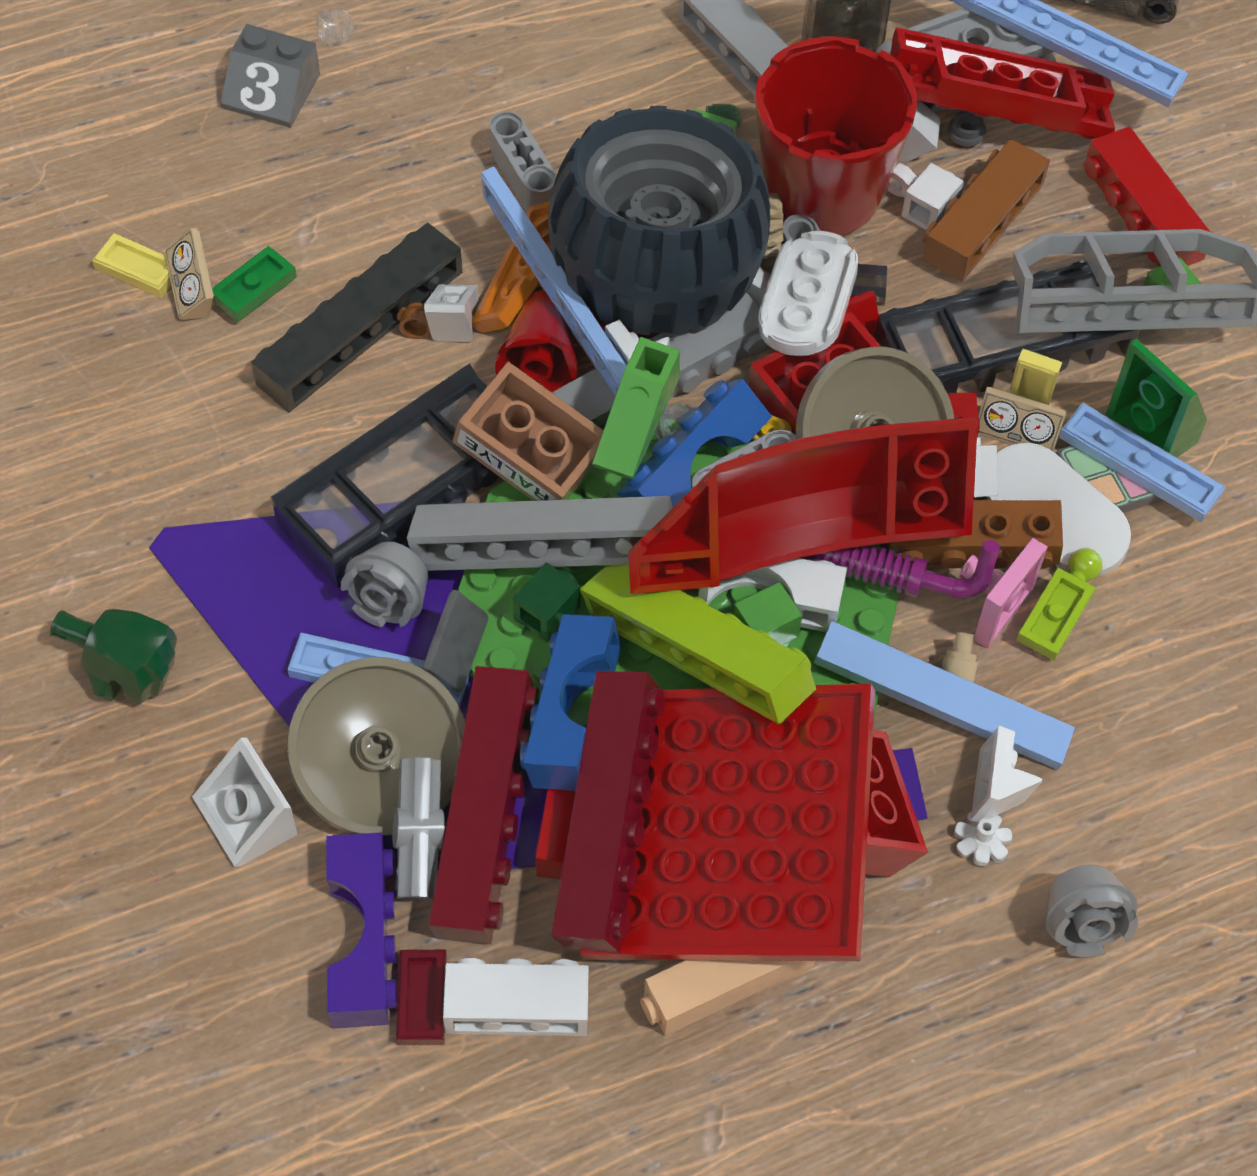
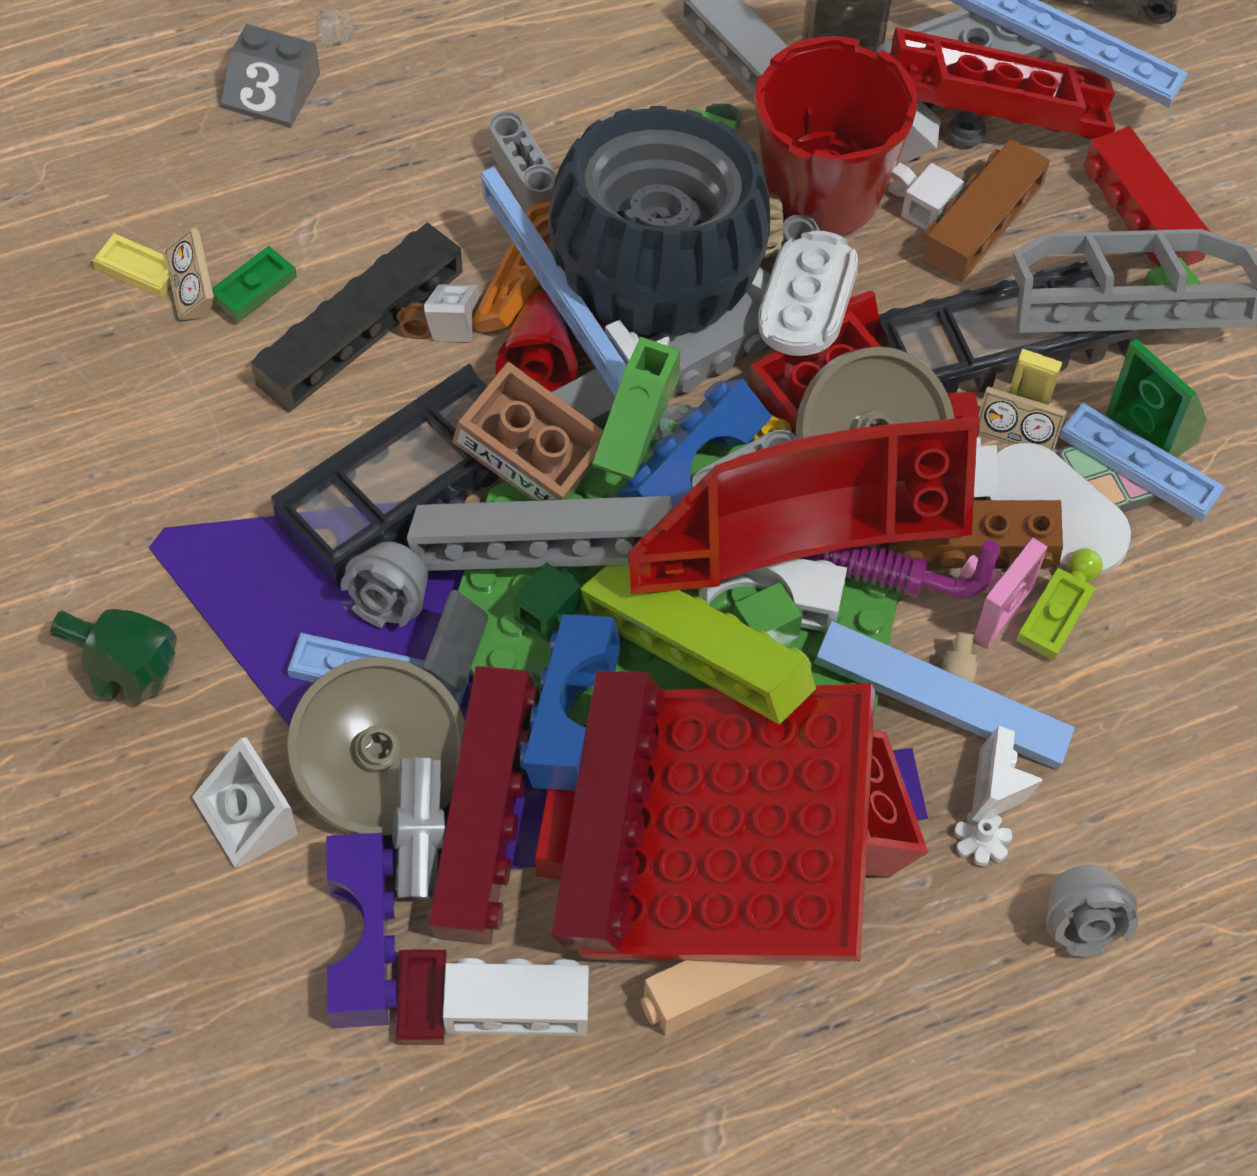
tile [850,264,887,306] -> none

